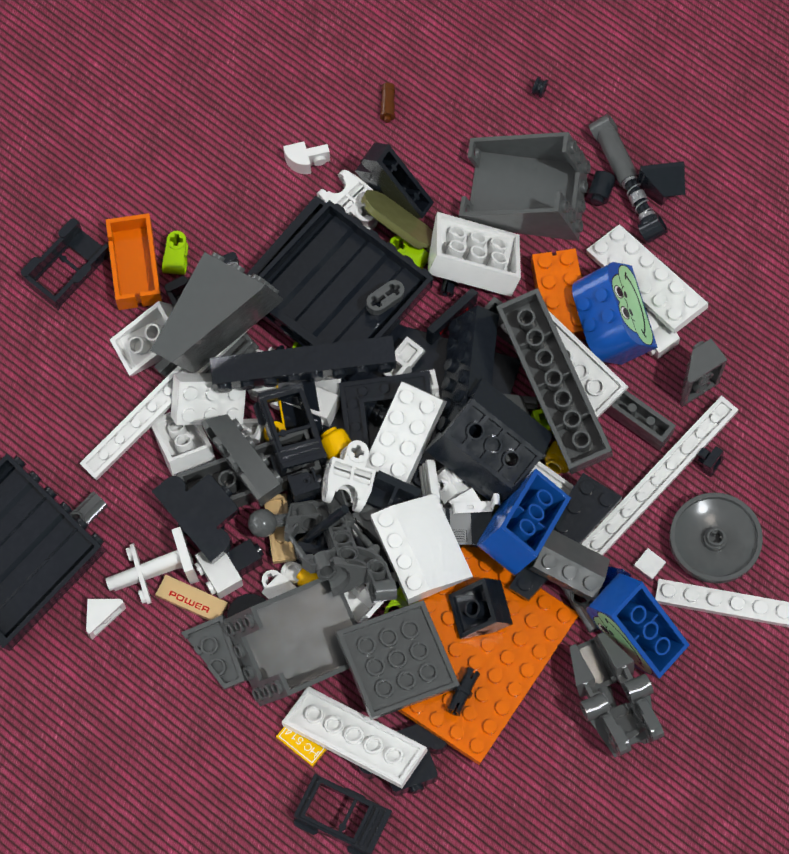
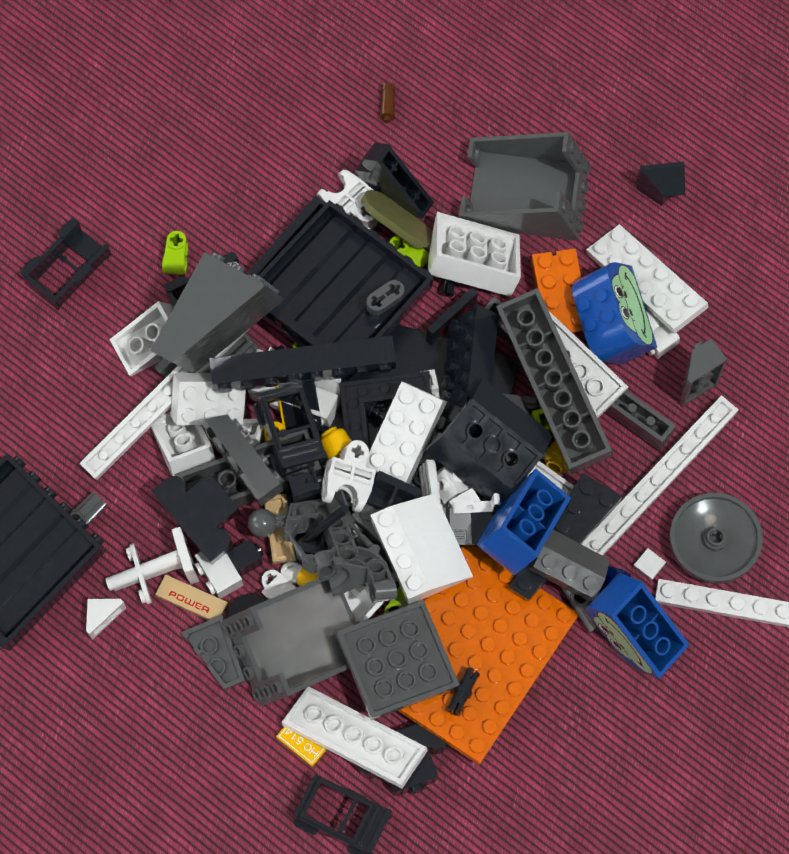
orange piece [106,213,162,310] -> none
white brick [283,141,330,174] -> none
white brick [383,337,425,376] -> none
black slope [448,578,513,639] -> none
black bush [531,76,549,98] -> none
dark grey piece [570,632,664,757] -> none
black brick [587,171,616,206] -> none
piece [589,113,668,243] -> none
black tile [697,446,724,477] -> none

